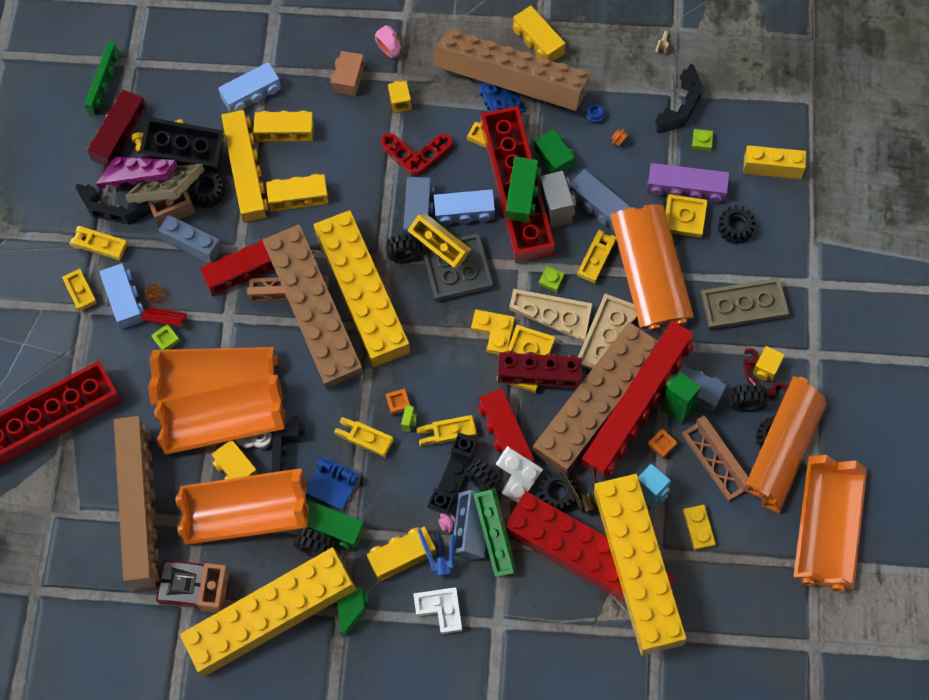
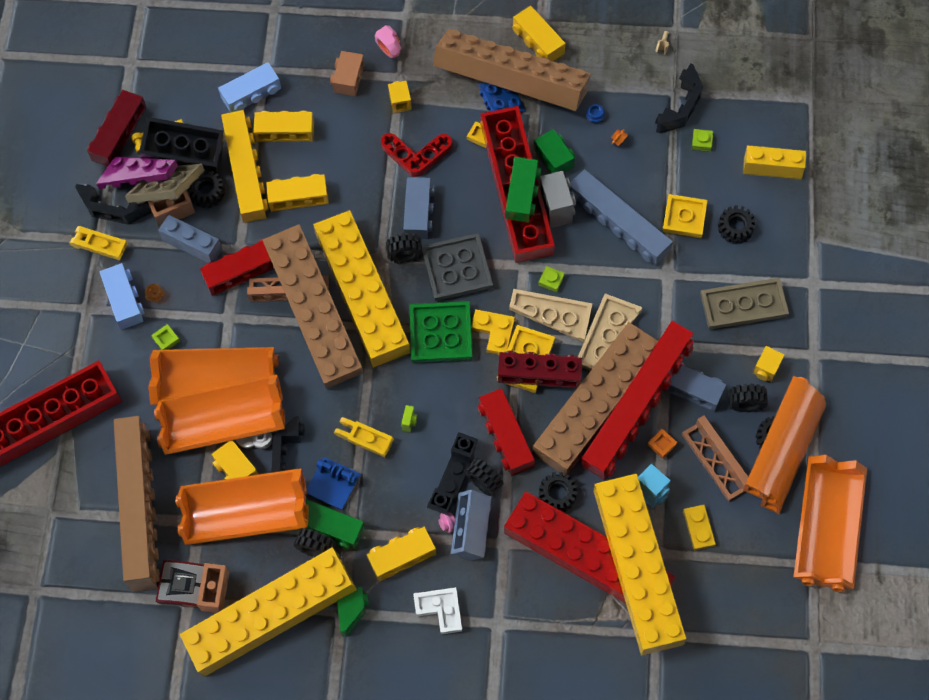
yellow plate [62,269,97,312] -> none
green plate [84,41,120,116] -> none
red tile [142,307,187,326] -> none
orange plate [385,388,410,415] -> none
yellow brick [407,213,472,267] -> none
yellow hinge [417,415,477,446] -> none
blue plant [417,529,455,576] -> none
light blue brick [434,189,495,226] -> none
green plate [473,488,517,577] -> none
white plate [496,446,543,503] -> none
dark brown plant [559,469,598,514] -> none
yellow plate [577,230,617,284] -> none
orange cylinder [610,204,694,331] -> none
medium lavender brick [647,163,729,203] -> none
green brick [662,372,701,424] -> none
dark red piece [743,348,788,398] -> none
none -> green plate [409,301,472,363]

